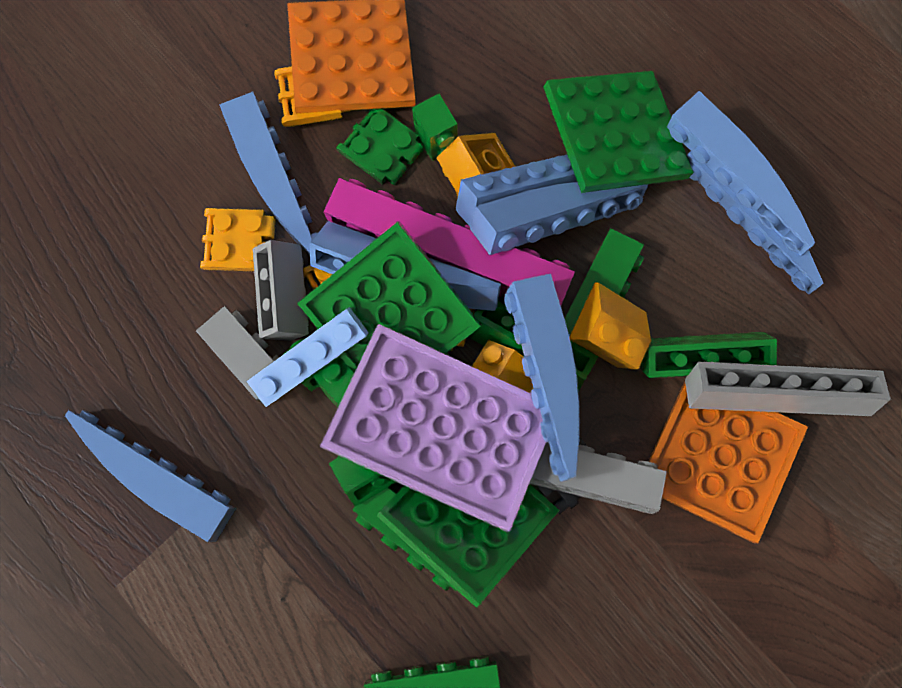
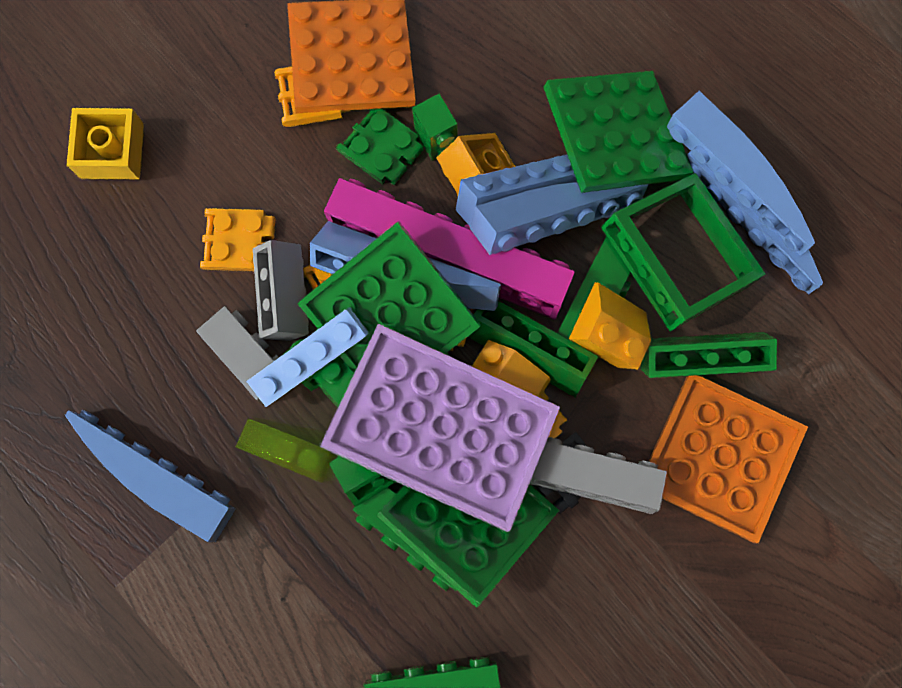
medium blue slope [219,92,317,256] -> none
medium blue slope [504,274,579,482] -> none
light grey brick [685,362,891,416] -> none
none -> yellow brick [67,108,144,179]
none -> clear neon green slope [236,418,335,483]
none -> green window [601,173,766,332]

